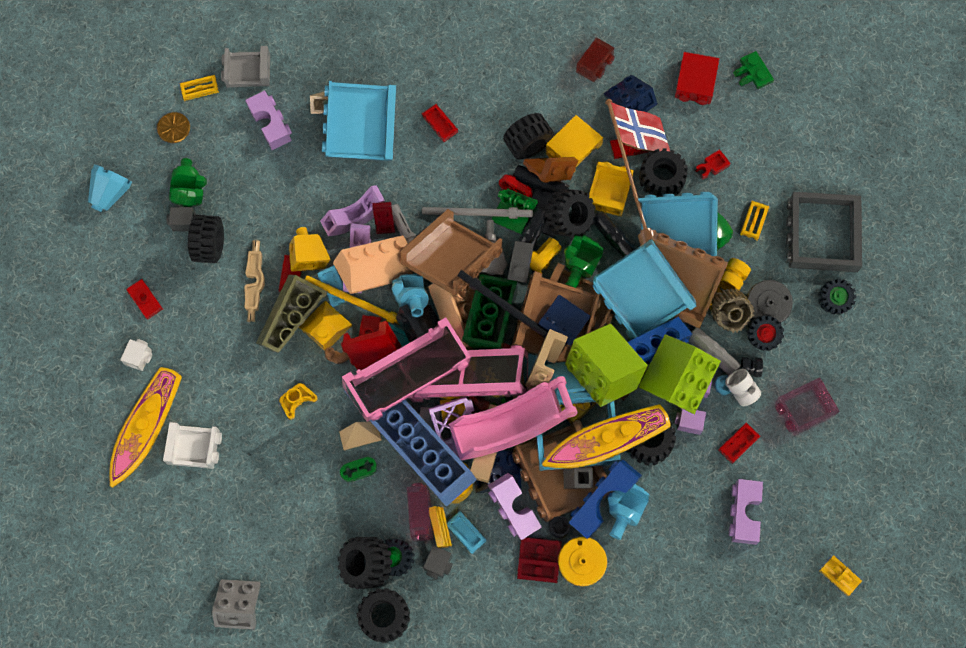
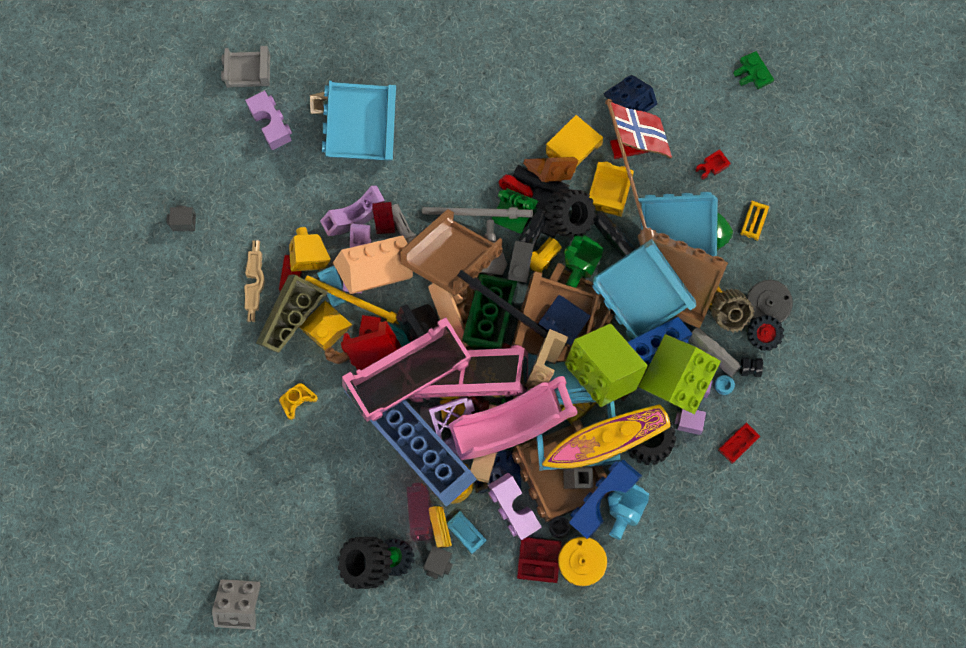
medium azure cone [88,164,132,212] -> none
yellow piece [109,367,182,488] -> none
white brick [121,339,152,371] -> none
red plate [126,279,163,320] -> none
pearl gold wheel [157,112,190,143] -> none
white panel [163,422,222,469] -> none
green piece [169,158,207,207] -> none
yellow tile [180,75,219,101] -> none
black tyre [188,215,224,263] -> none
tan slope [339,422,382,450] -> none
green beam [340,457,377,482] -> none
black tyre [357,588,410,643] -> none
medium azure piece [391,274,429,317] -> none
red plate [422,104,458,142] -> none
black tyre [503,113,554,160] -> none
clear red brick [576,37,615,82] -> none
black tyre [639,148,688,197] -> none
red brick [675,52,720,105] -> none
yellow wheel [719,258,751,291] -> none
white wheel [725,369,761,406] -> none
lavender arch [729,479,763,545] -> none
clear pink window [775,377,840,436] -> none
dark grey window [786,192,862,272] -> none
black wheel [818,279,856,314] -> none
yellow hips [820,555,862,596] -> none

